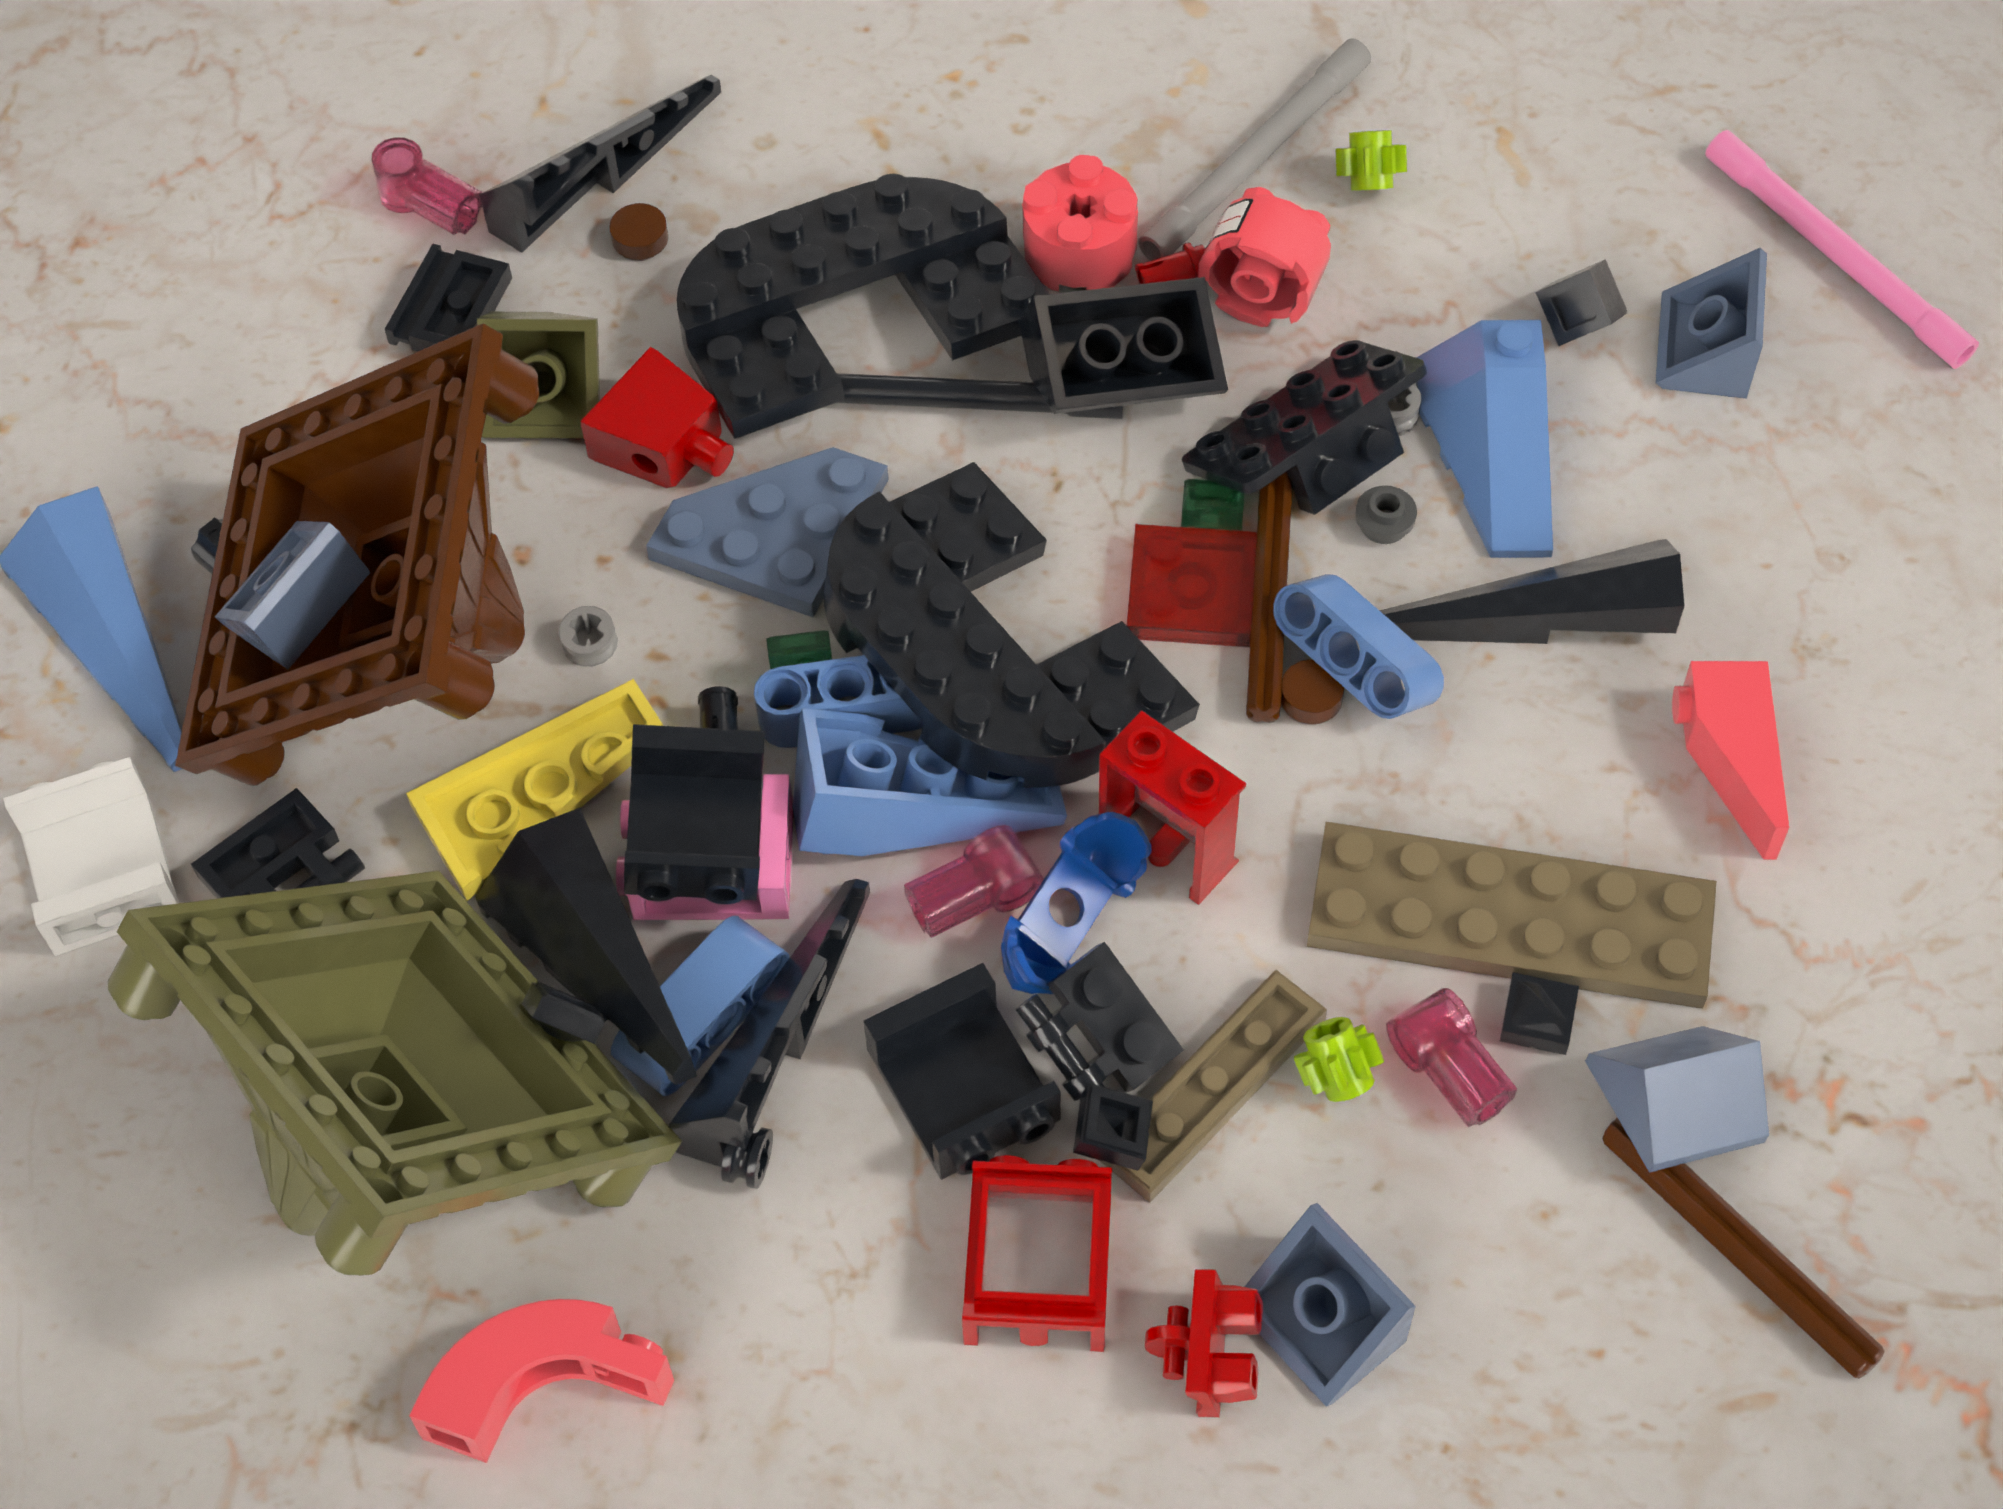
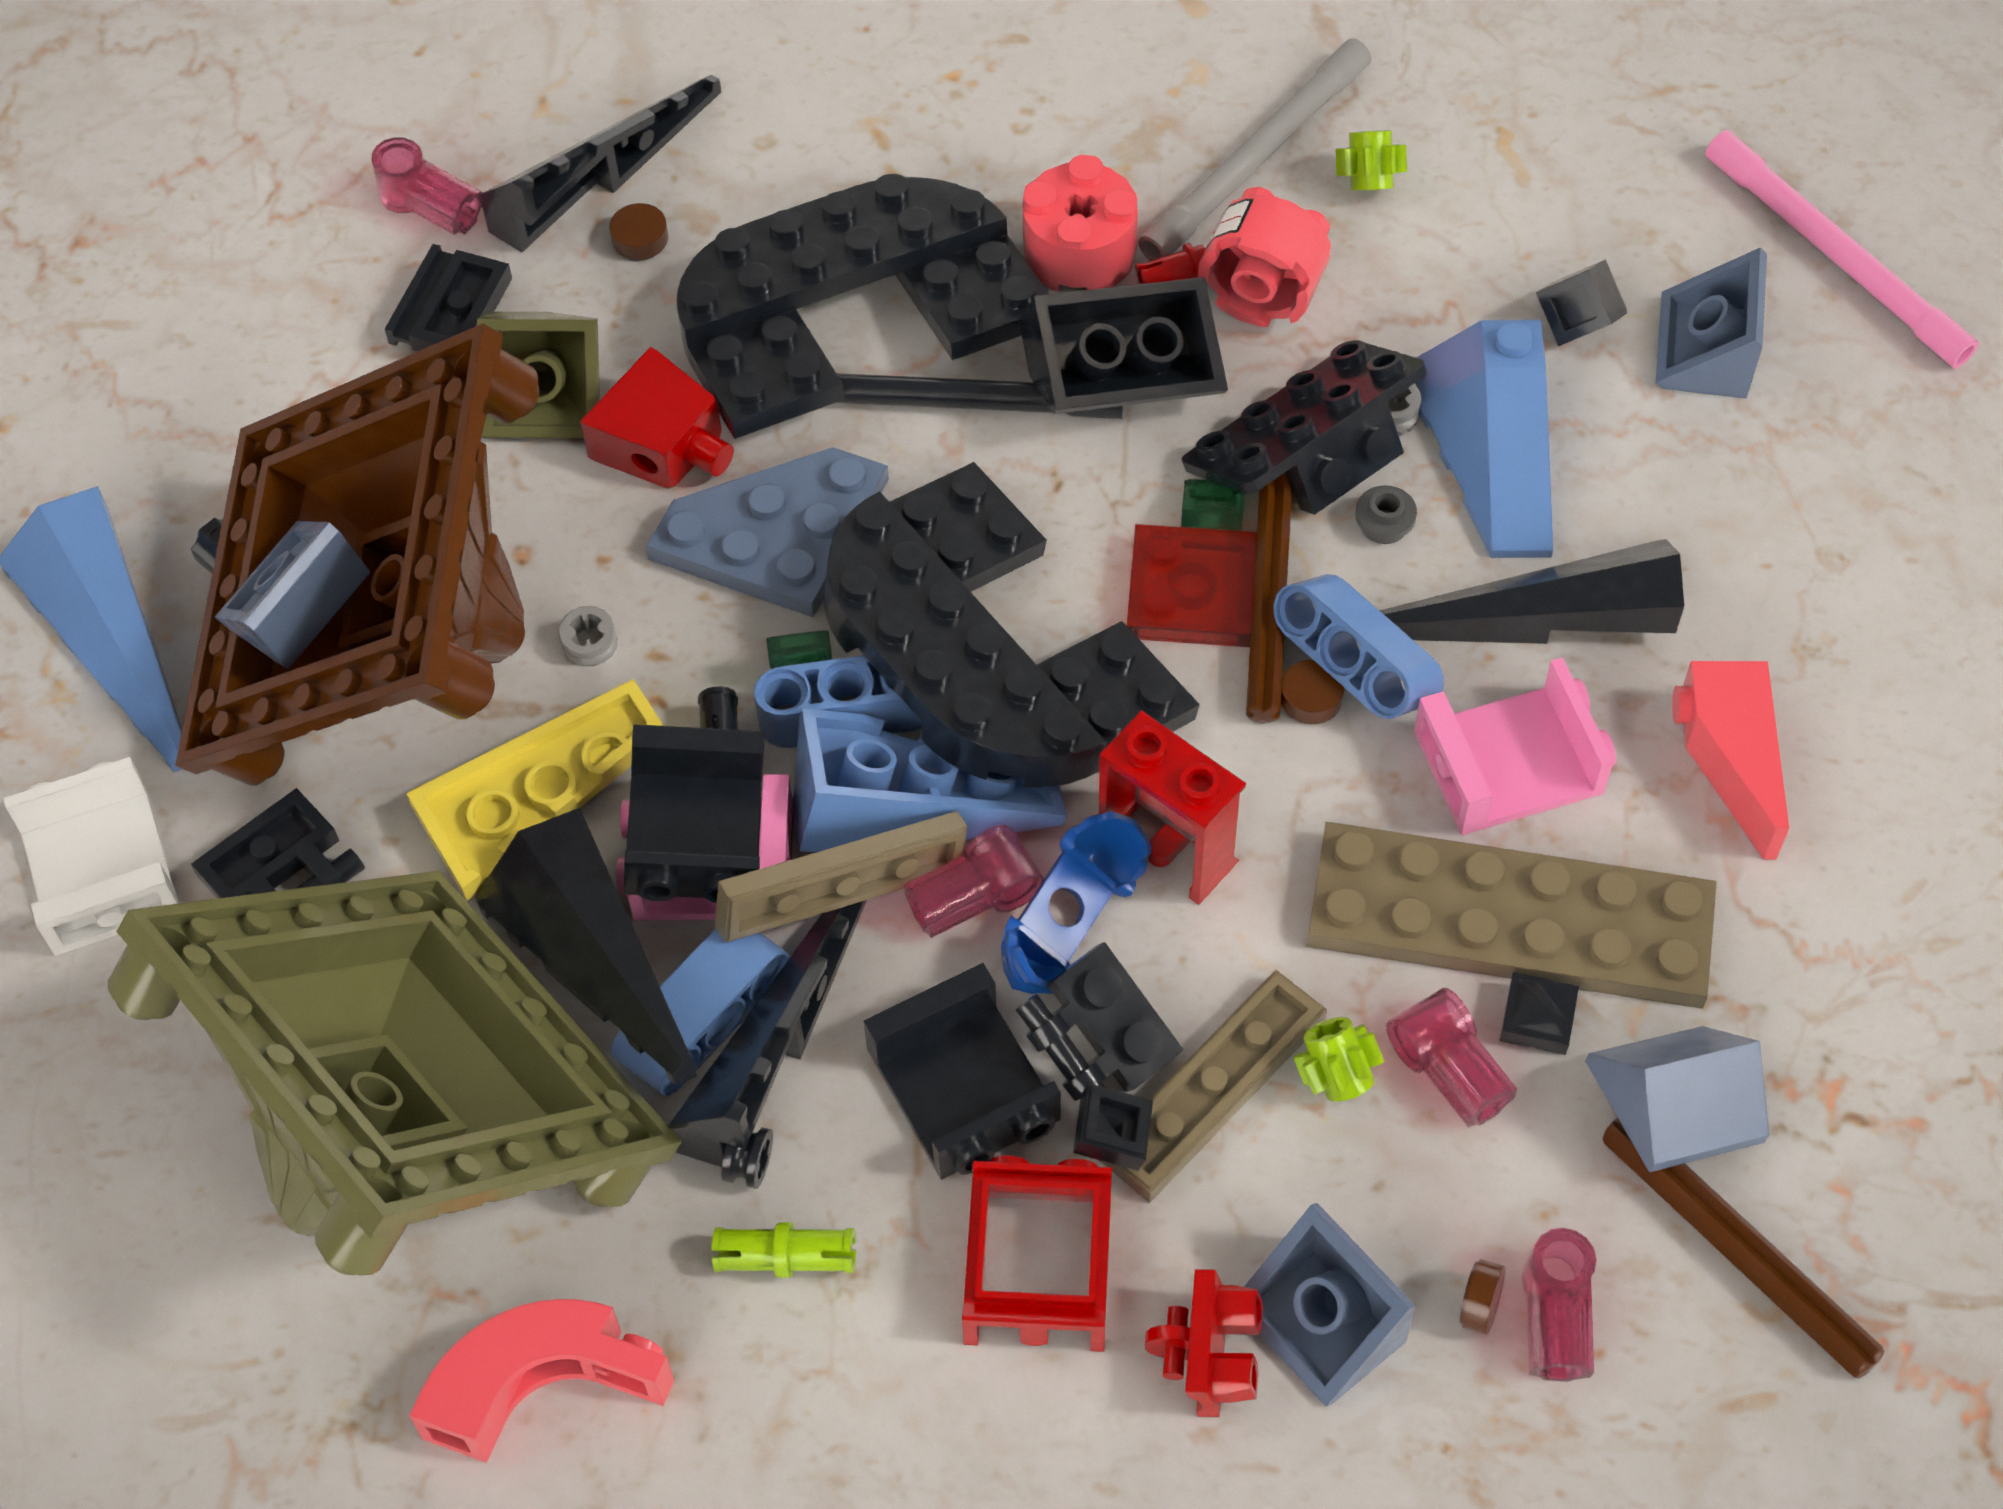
black tile [522,981,605,1044] -> none
none -> lime pin [712,1222,857,1278]
none -> dark tan tile [715,811,968,943]
none -> bright pink panel [1414,657,1616,836]
none -> reddish brown tile [1460,1259,1506,1335]
none -> clear pink piece [1521,1228,1597,1382]

